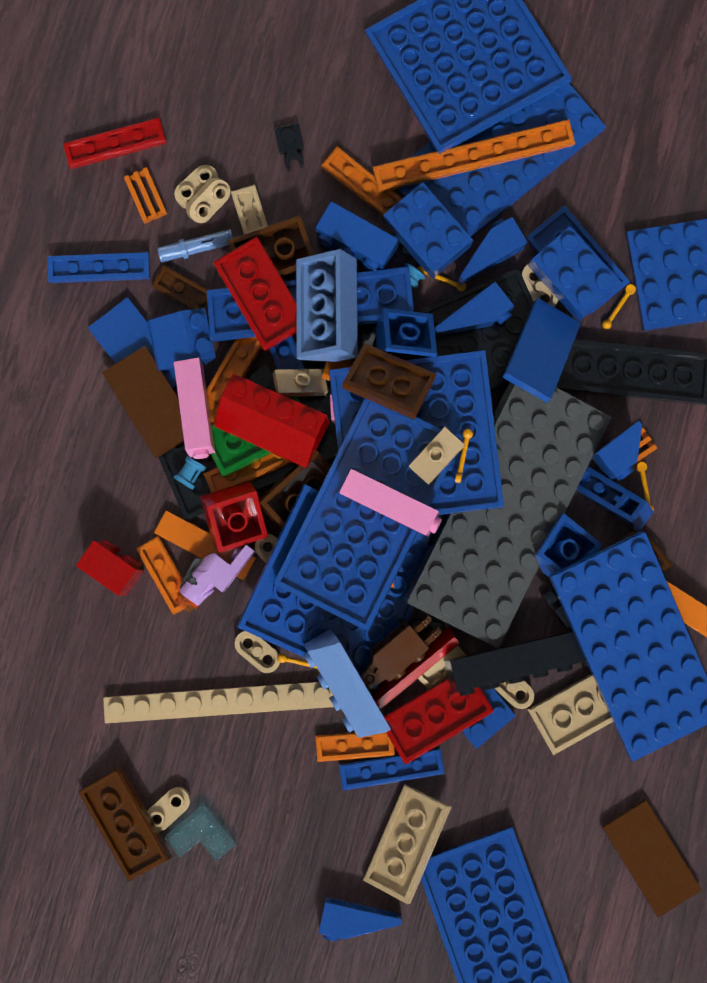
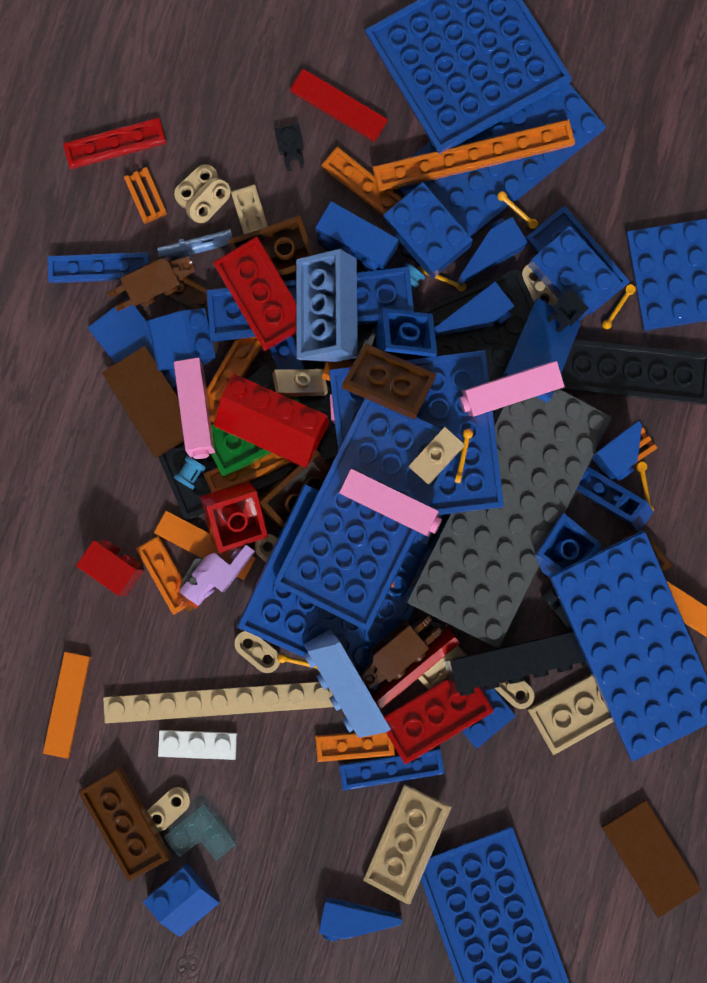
none -> orange tile [43,652,91,759]
none -> reddish brown hinge [107,255,196,312]
none -> blue slope [143,862,220,937]
none -> white plate [158,730,237,760]
none -> red tile [290,69,388,143]
none -> bright pink brick [459,361,564,417]
none -> light orange hinge [497,191,538,229]
none -> black plate [547,289,589,332]

